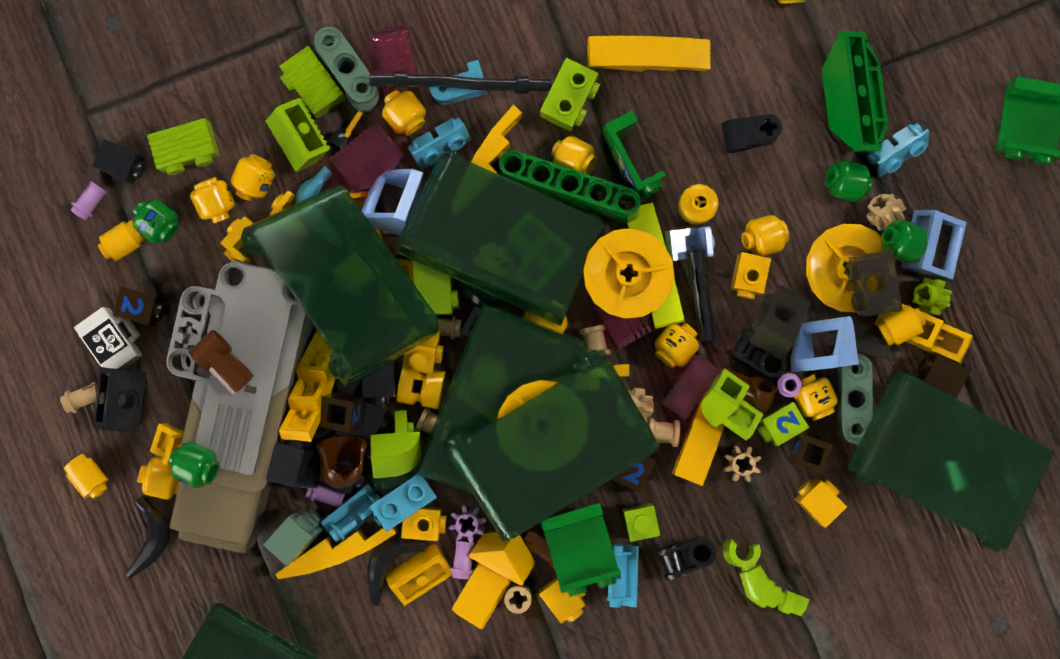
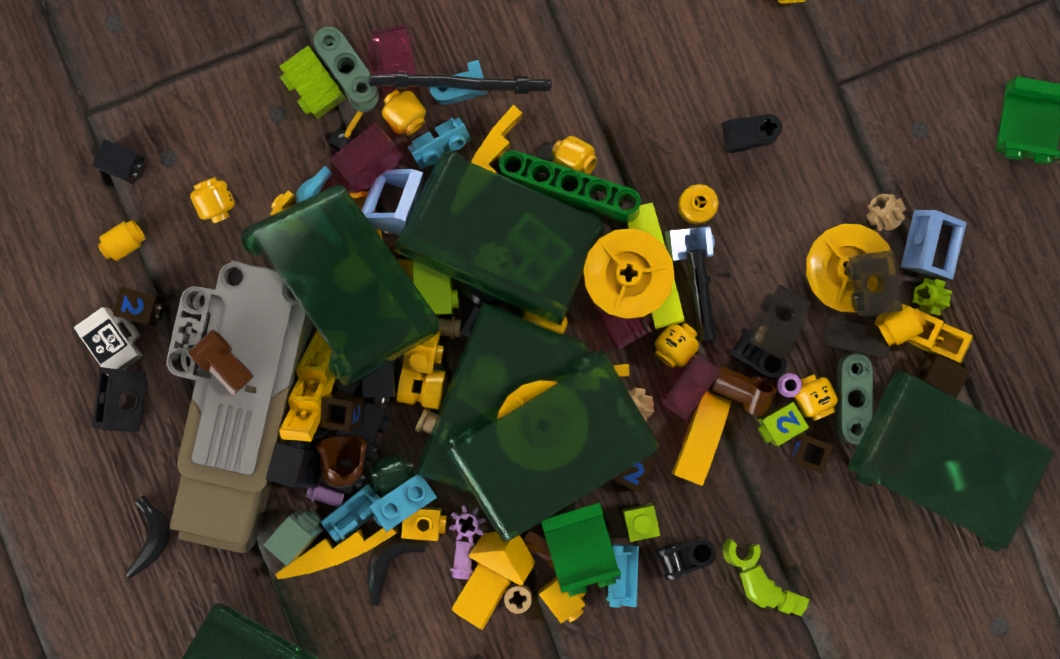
tan pin [60,382,97,414] -> none
yellow brick [64,454,109,500] -> none
lavender pin [70,181,107,221] -> none
green head [133,199,179,244] -> none
yellow head [137,457,180,500] -> none
lime brick [147,118,220,175] -> none
yellow bracket [150,423,184,466] -> none
green head [169,442,220,489] -> none
yellow bracket [221,216,259,264] -> none
yellow head [230,154,275,201] -> none
lime brick [265,98,330,172] -> none
lime brick [371,410,421,478] -> none
yellow slope [386,543,453,606] -> none
lime brick [540,58,601,132] -> none
tan bush [579,325,611,359] -> none
yellow slope [587,36,711,72] -> none
green panel [601,111,666,199] -> none
tan bush [647,418,680,447] -> none
lime brick [701,369,763,441] -> none
tan gear [723,446,761,482] -> none
yellow brick [730,252,771,300] -> none
yellow head [742,215,789,257] -> none
light blue tile [790,316,859,372] -> none
yellow brick [794,479,847,528] -> none
green wedge [822,31,888,152] -> none
green head [825,160,873,202] -> none
medium azure hinge [867,123,929,178] -> none
green head [881,220,928,263] -> none

